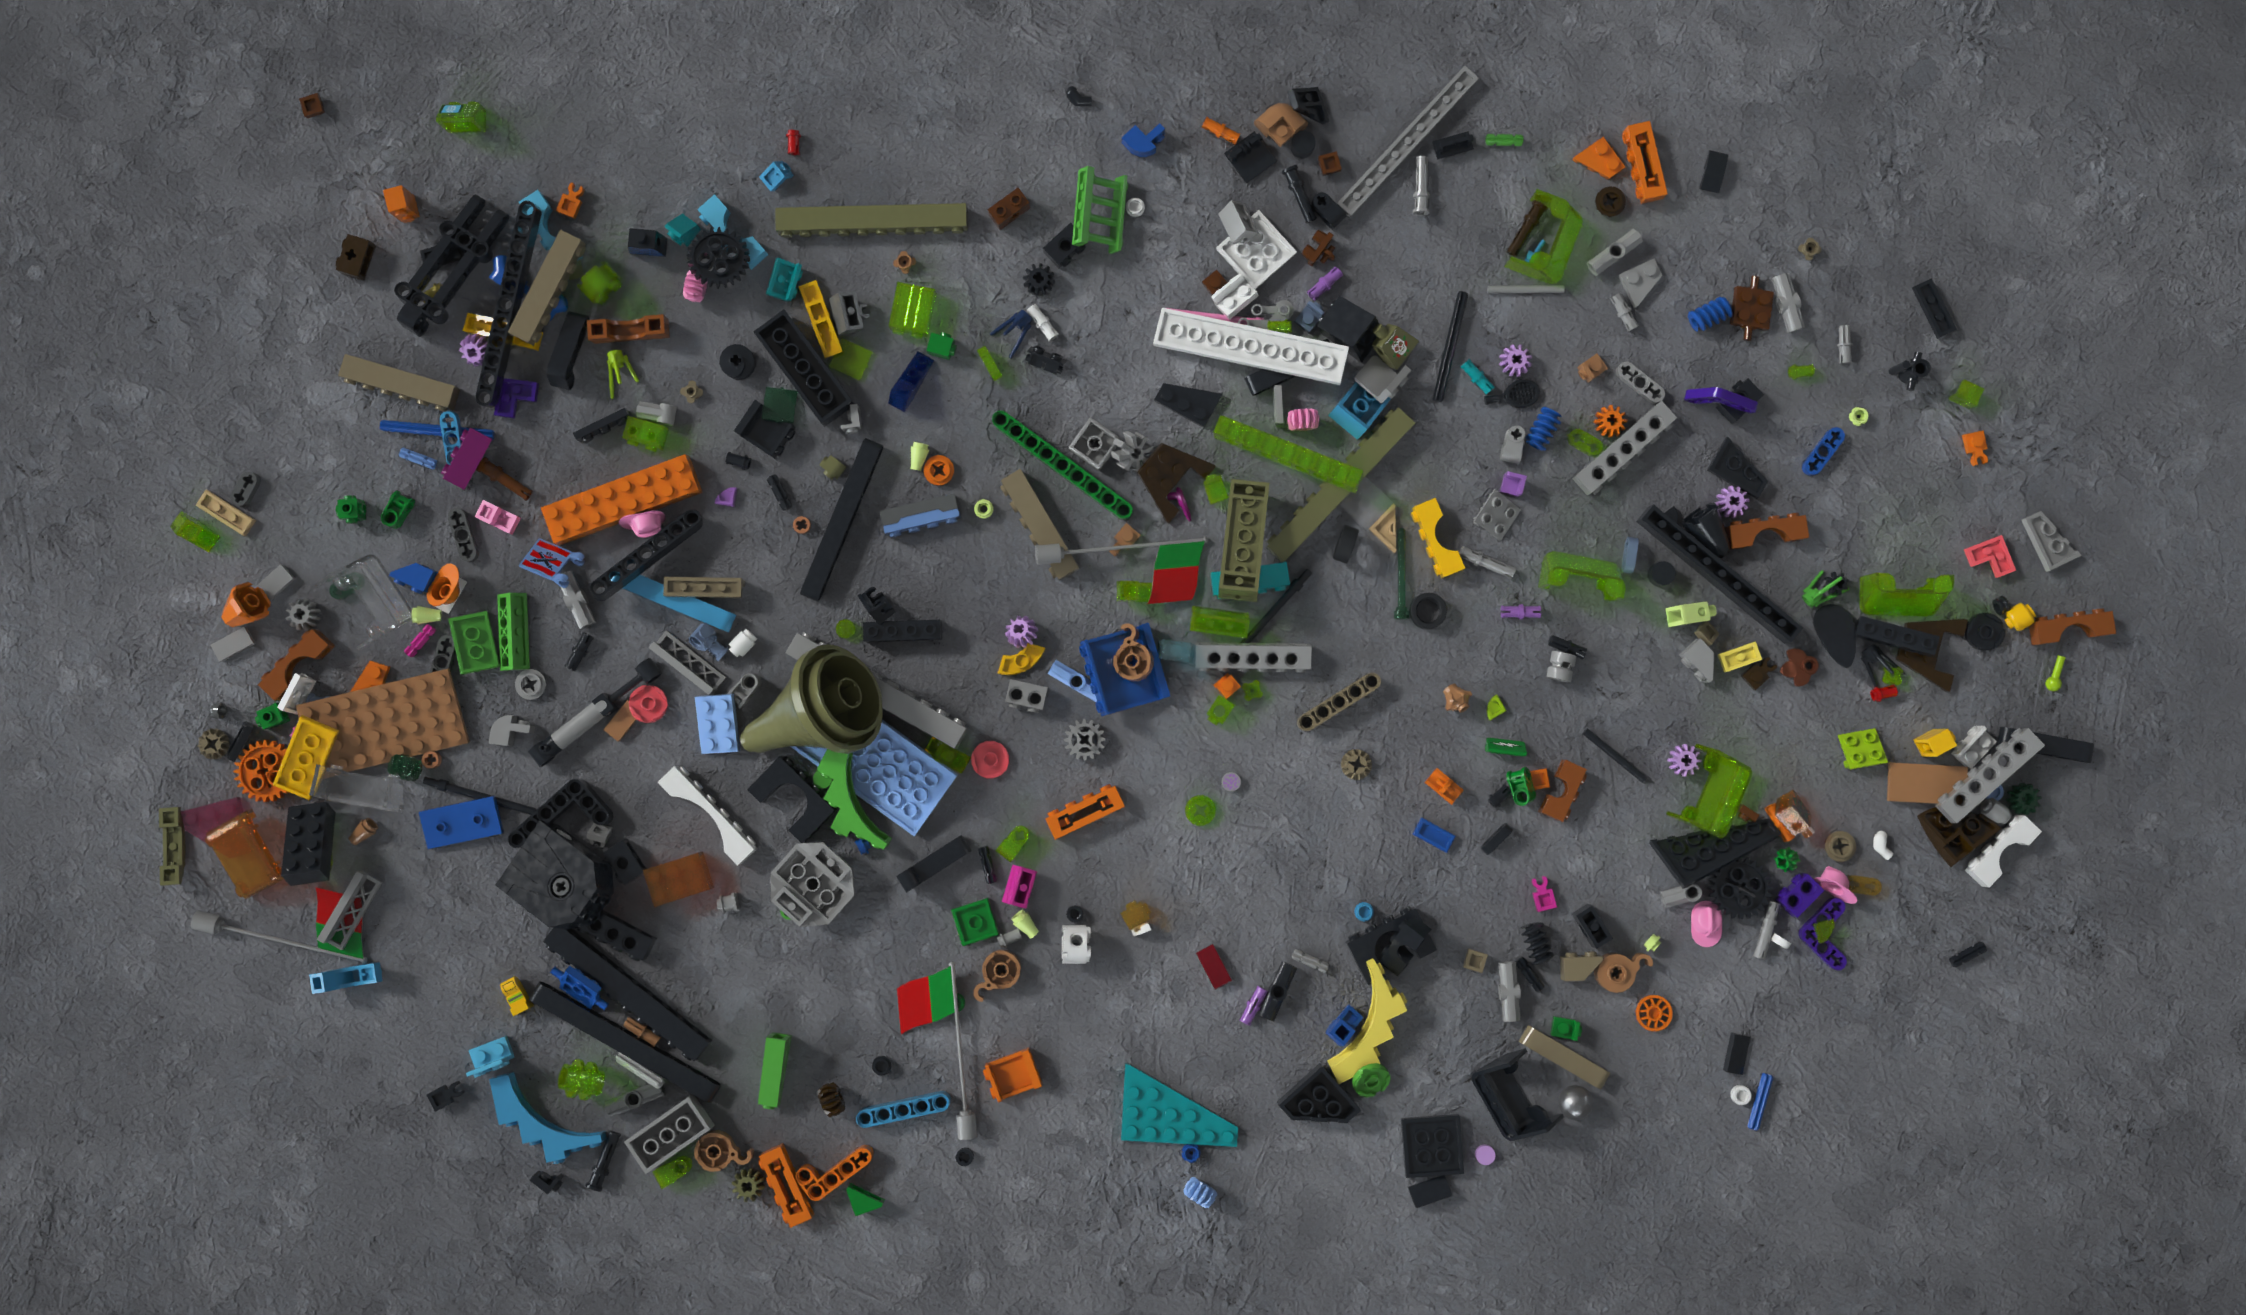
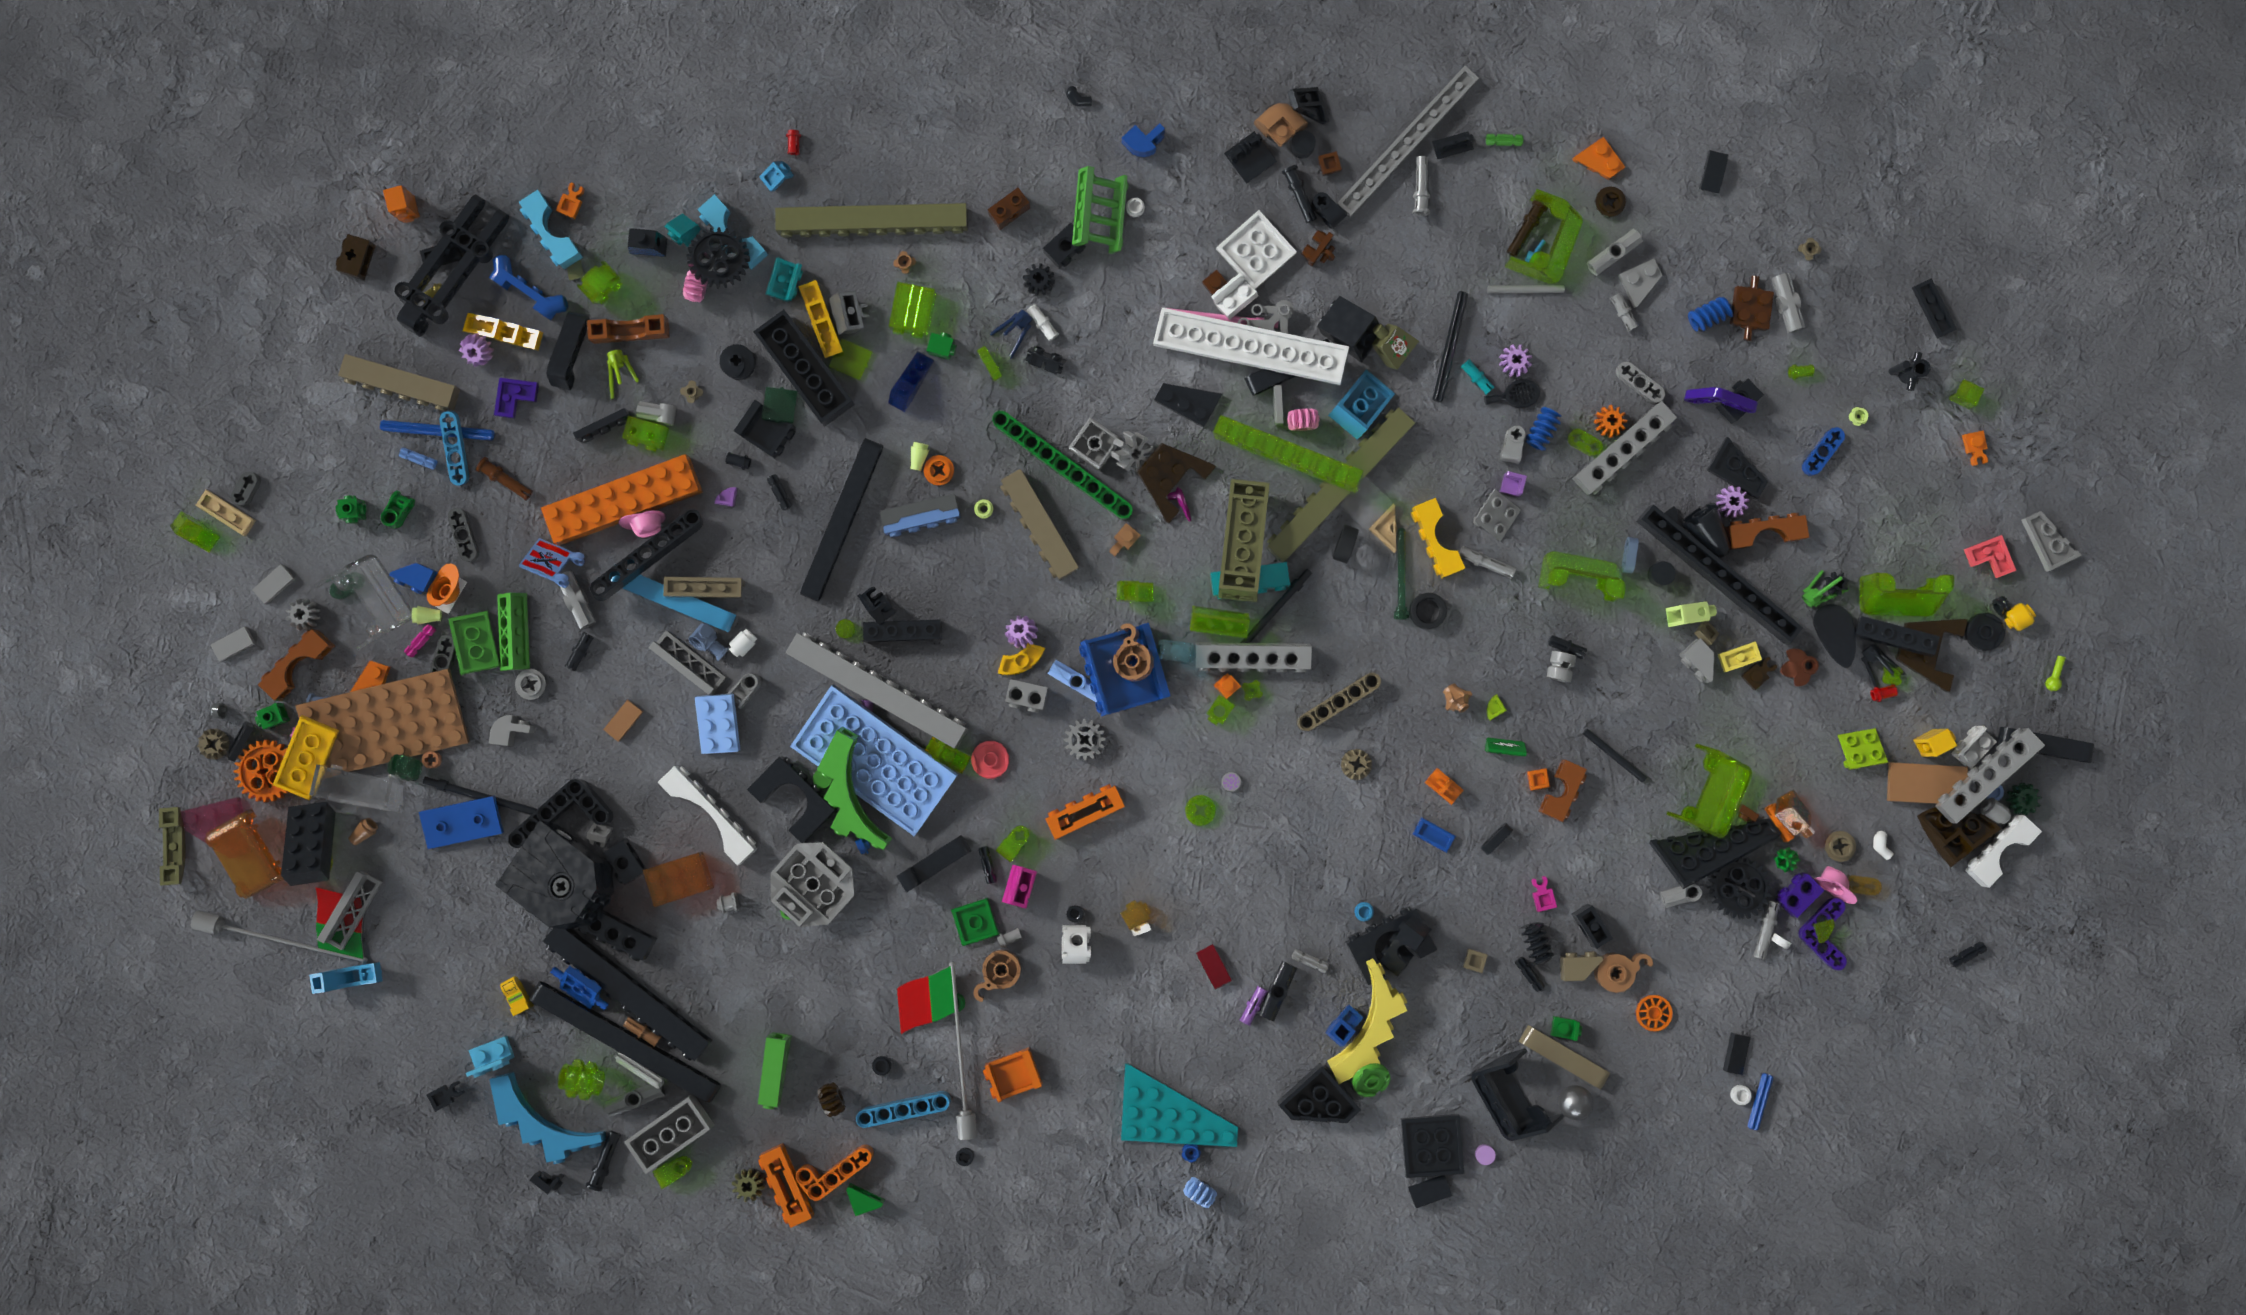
orange cone [221,582,271,627] -> none
white bracket [277,673,316,715] -> none
reddish brown plate [299,93,325,119] -> none
clear neon green slope [436,101,486,133] -> none
magenta brick [441,428,492,490] -> none
black beam [475,201,542,408] -> none
bright pink slope [475,500,521,535] -> none
dark tan brick [508,229,586,346] -> none
piece [528,658,662,767] -> none
coral tile [629,685,668,723] -> none
medium nougat piece [694,1130,754,1172] -> none
olive piece [740,644,882,754] -> none
nougat bush [793,516,811,534] -> none
olive plate [819,455,847,480] -> none
light grey bracket [841,404,863,434] -> none
yellowish green cone [1011,909,1039,939] -> none
flag [1035,536,1208,604] -> none
orange pin [1201,117,1240,145] -> none
clear neon green bracket [1203,474,1228,505] -> none
light grey hinge [1218,200,1259,244] -> none
clear neon green pin [1267,319,1292,334] -> none
sand blue bracket [1294,301,1325,334] -> none
medium lavender pin [1307,267,1343,301] -> none
light grey bracket [1354,355,1411,404] -> none
black pin [1488,784,1512,808] -> none
light grey piece [1498,961,1521,1022] -> none
medium lavender pin [1501,604,1541,619] -> none
green piece [1506,767,1536,806] -> none
medium nougat bracket [1577,354,1608,383] -> none
orange brick [1622,121,1668,204] -> none
yellowish green plate [1644,934,1661,951] -> none
lavender gear [1667,744,1702,777] -> none
bright pink piece [1691,901,1722,947] -> none
light grey axle [1837,325,1853,364] -> none
dark orange arch [2029,608,2116,645] -> none

